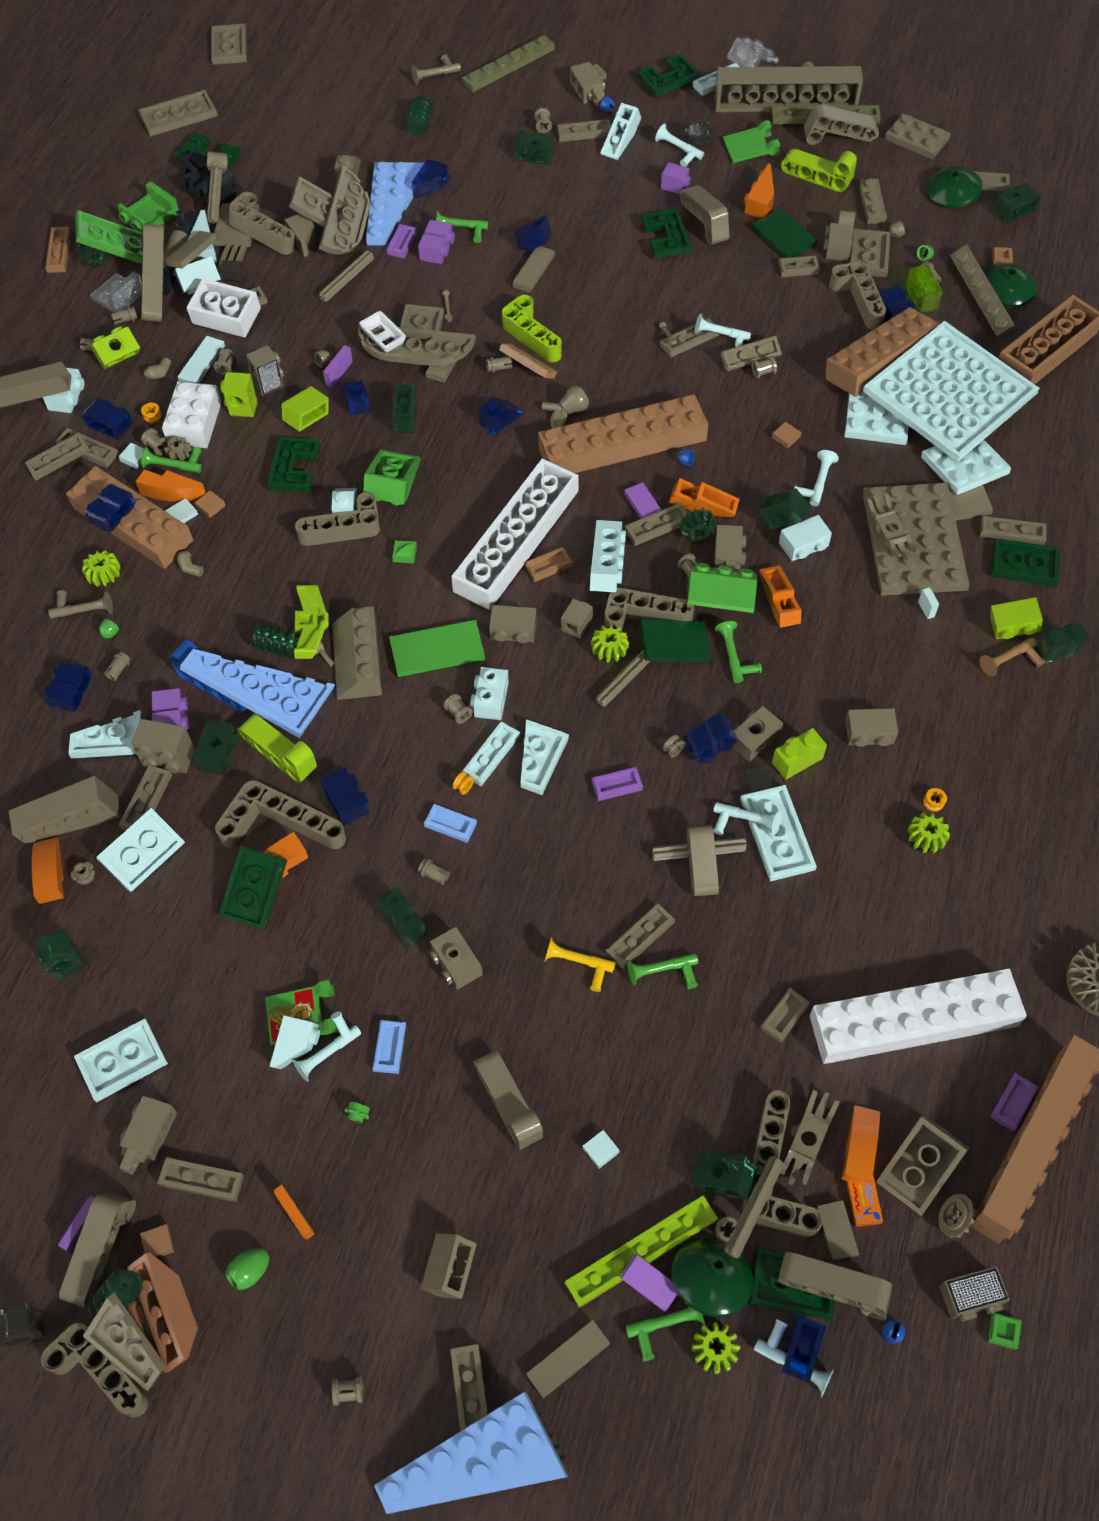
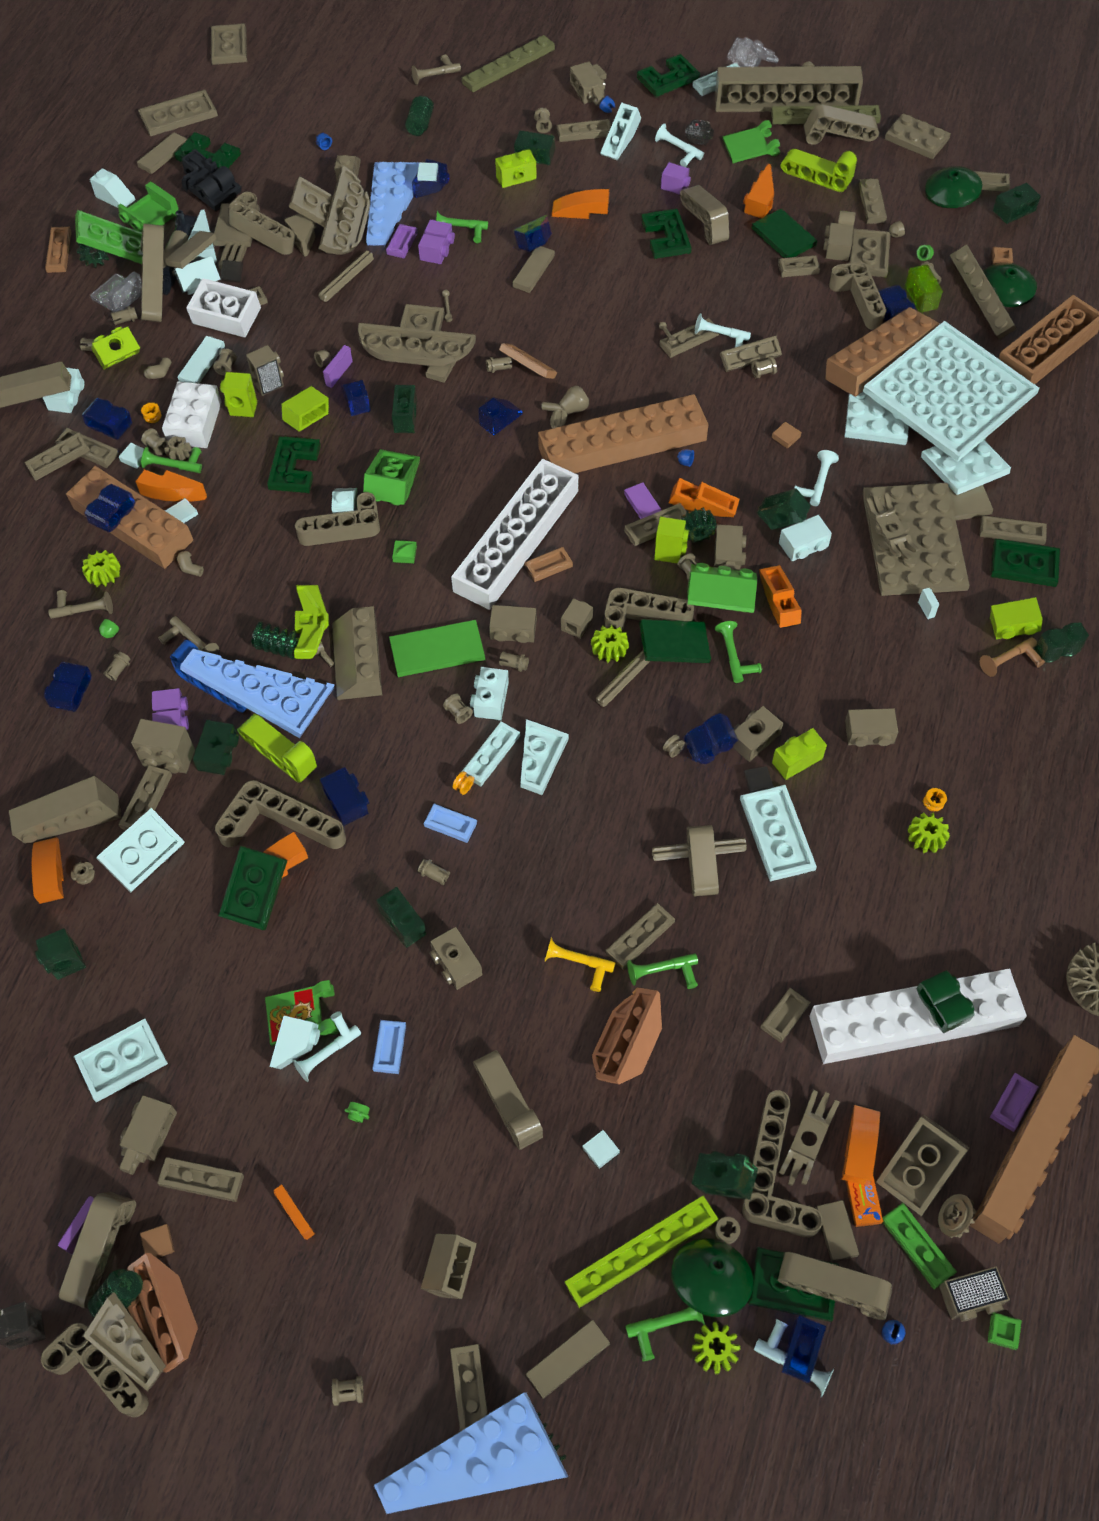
light aqua wing [69,710,143,758] -> none
medium nougat tile [195,491,225,518] -> none
dark tan axle [207,151,228,224] -> none
bright green animal [226,1248,269,1290] -> none
white piece [360,311,405,353] -> none
lime beam [502,295,562,362] -> none
light aqua brick [590,520,626,592] -> none
medium lavender tile [591,767,643,801] -> none
medium lavender tile [620,1254,677,1312] -> none
light aqua piece [713,802,781,835] -> none
dark tan axle [725,1156,784,1258] -> none
none -> light aqua slope [90,168,135,208]
none -> dark tan tile [137,132,187,174]
none -> dark tan piece [158,616,219,655]
none -> blue hinge [316,133,332,150]
none -> light aqua tile [417,162,438,181]
none -> lime brick [495,149,536,188]
none -> dark tan pin [499,652,529,672]
none -> orange slope [552,189,609,219]
none -> nougat wedge [592,987,662,1084]
none -> lime brick [654,517,689,564]
none -> bright green tile [883,1203,957,1289]
none -> dark green brick [916,970,975,1034]

